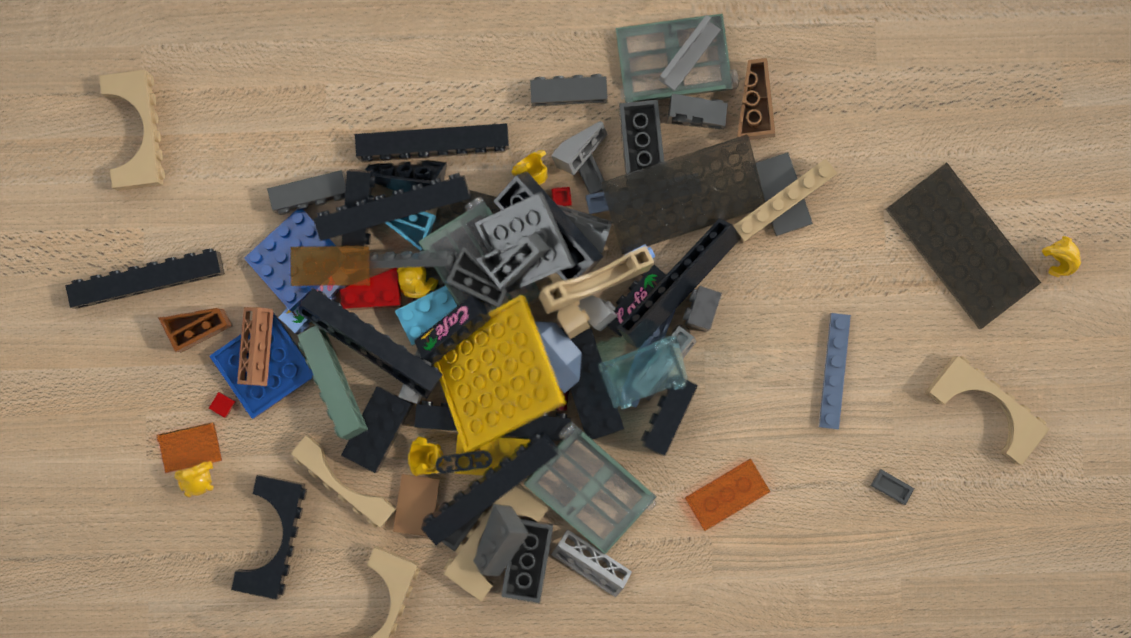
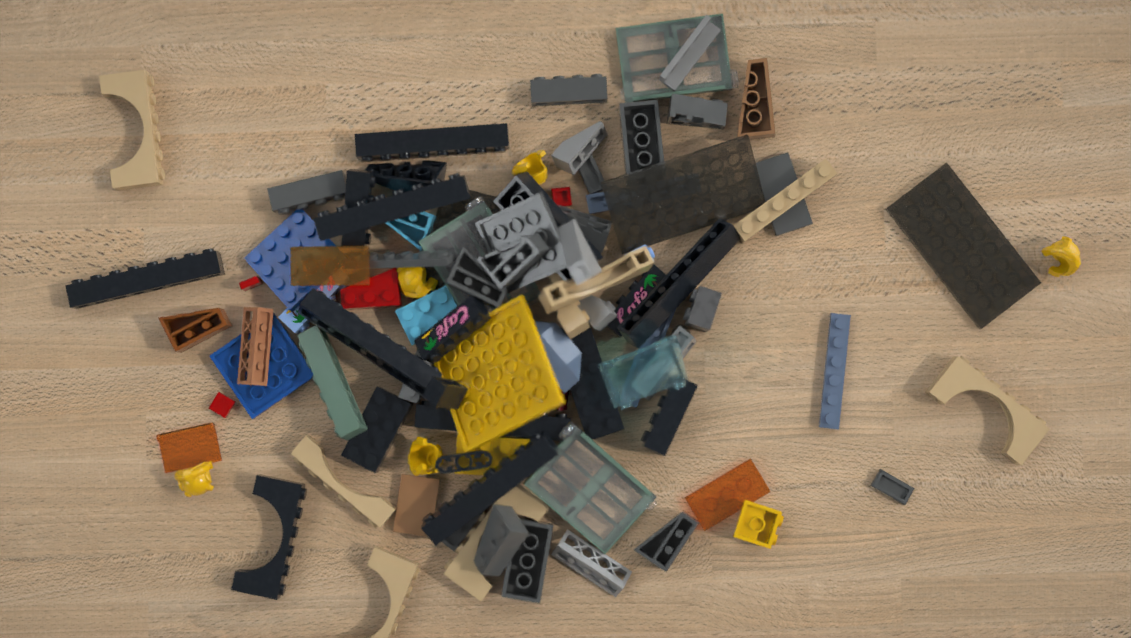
none -> red tile [239,276,263,291]
none -> black brick [422,376,468,410]
none -> light grey slope [558,219,602,285]
none -> dark grey wedge [634,511,700,572]
none -> yellow plate [733,499,784,549]

